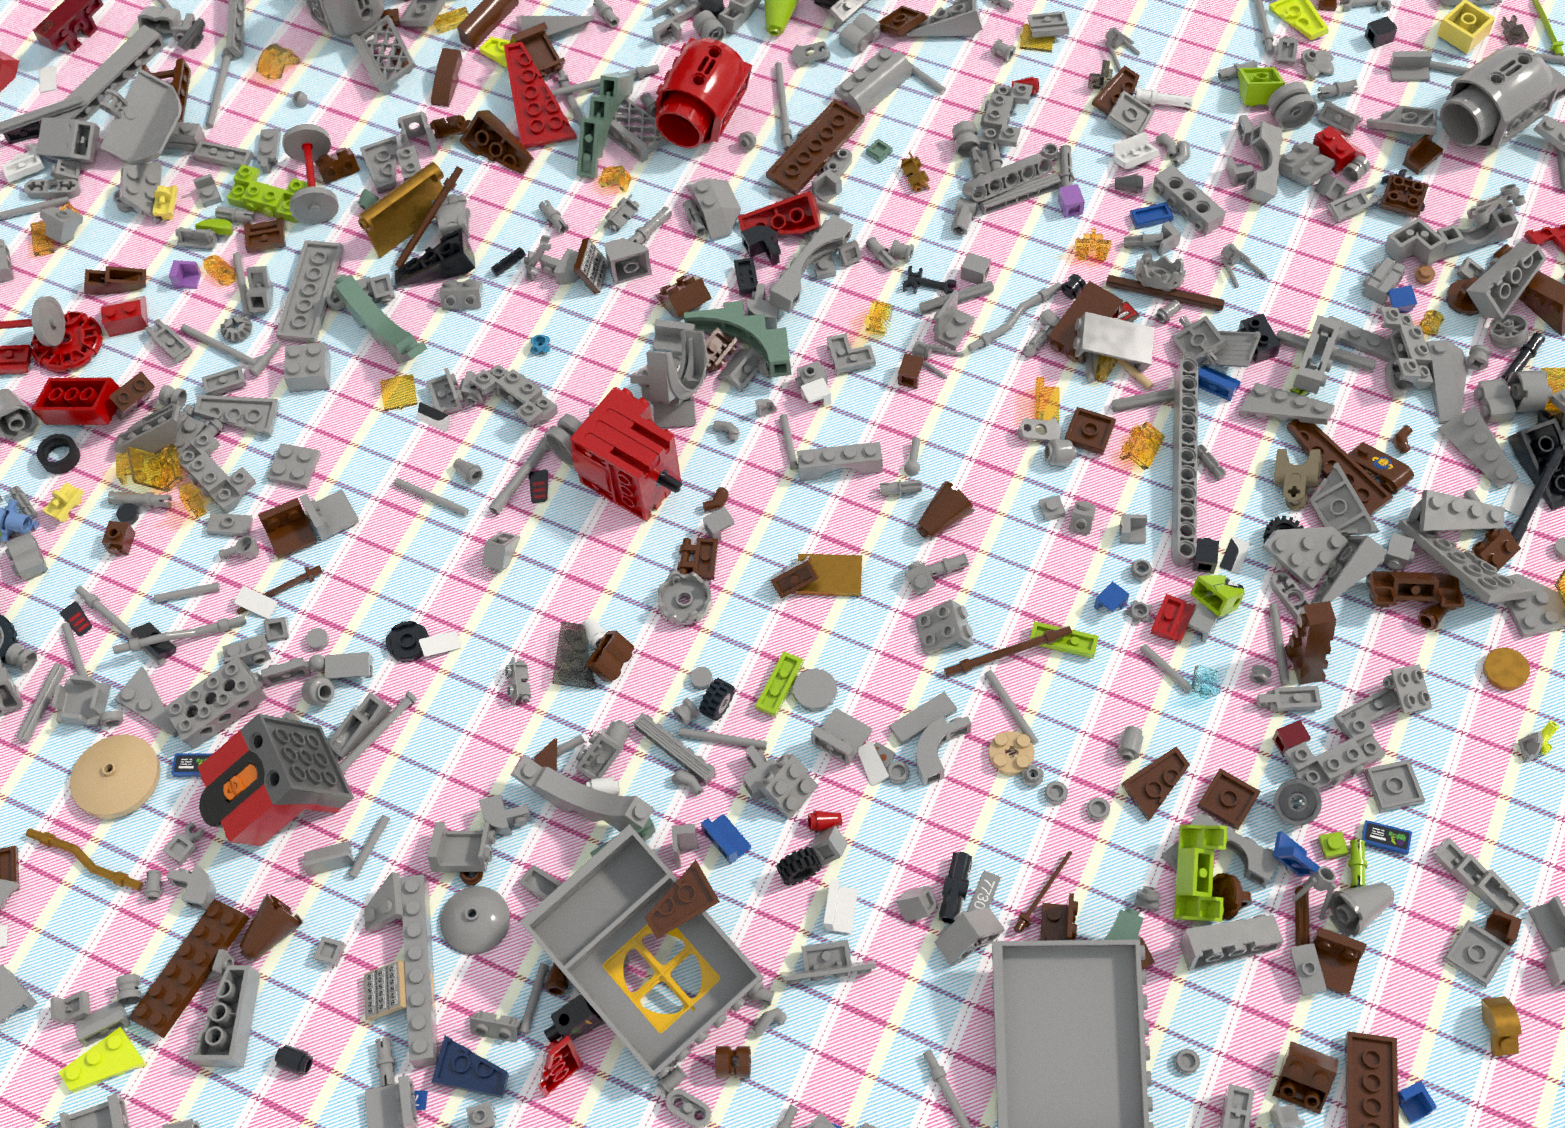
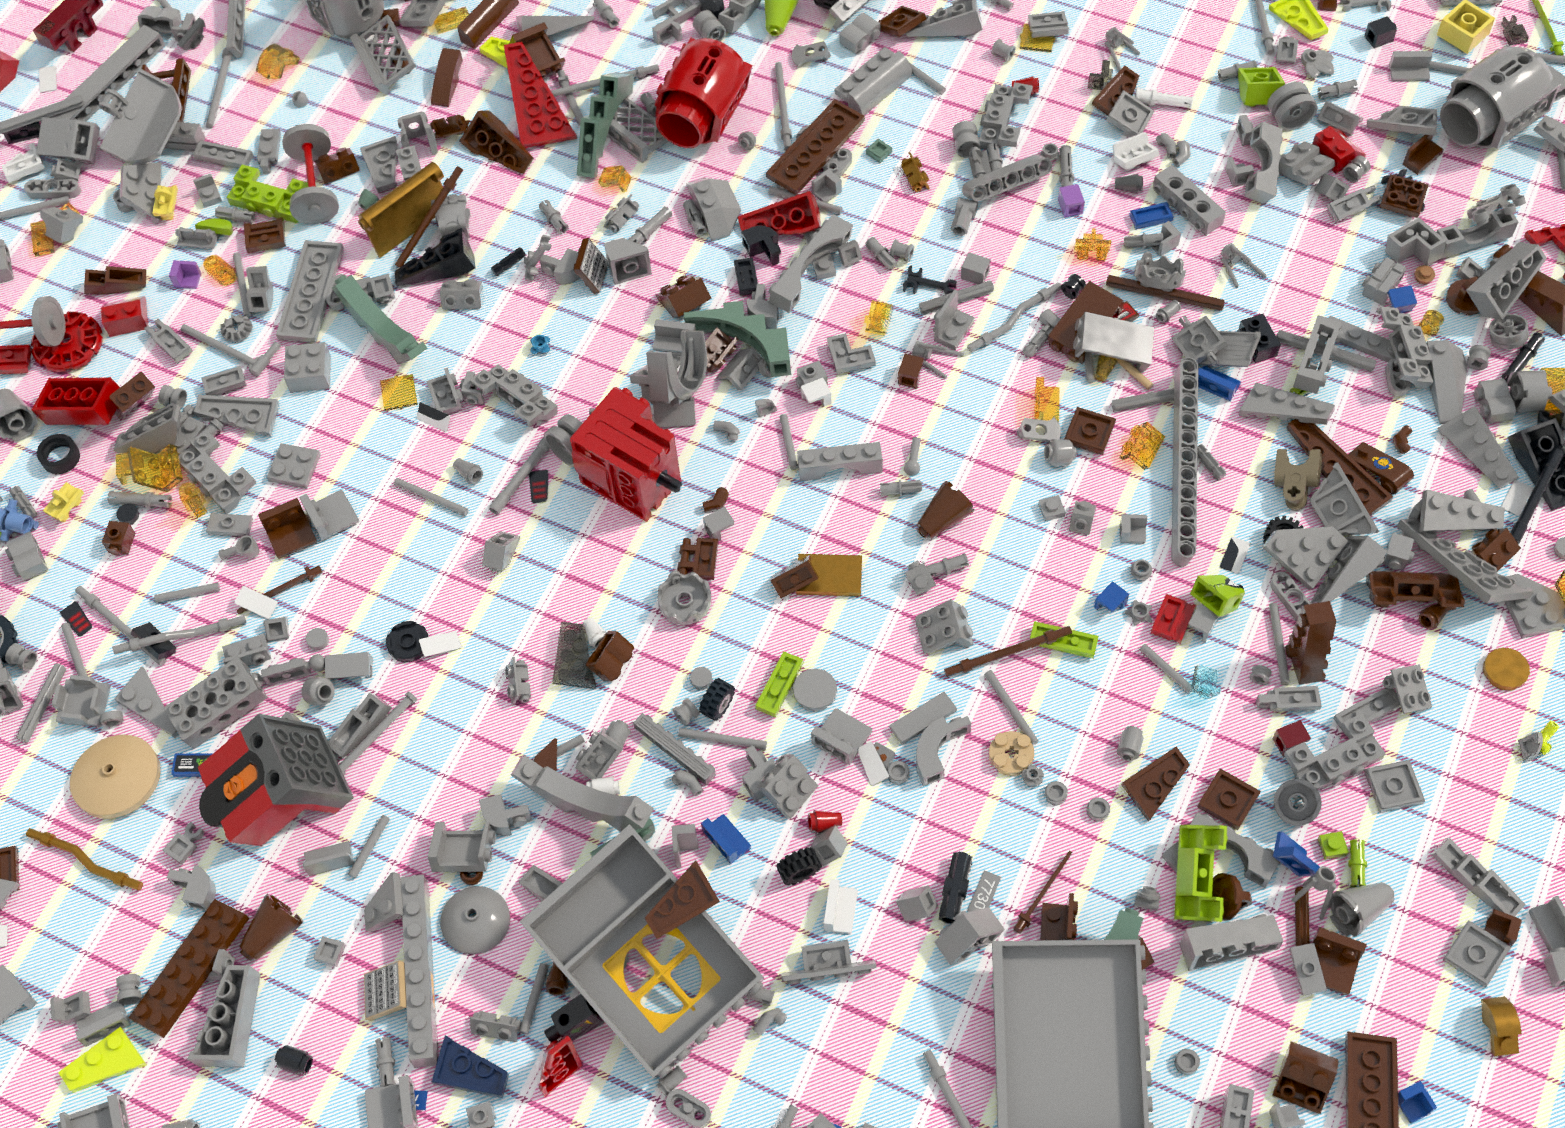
light grey pin [143,870,163,901] -> none
reddish brown wheel [715,1046,751,1078] -> none
light grey piece [979,173,1061,215] -> none
black brick [1192,538,1219,574] -> none
tile [1361,820,1412,855] -> none

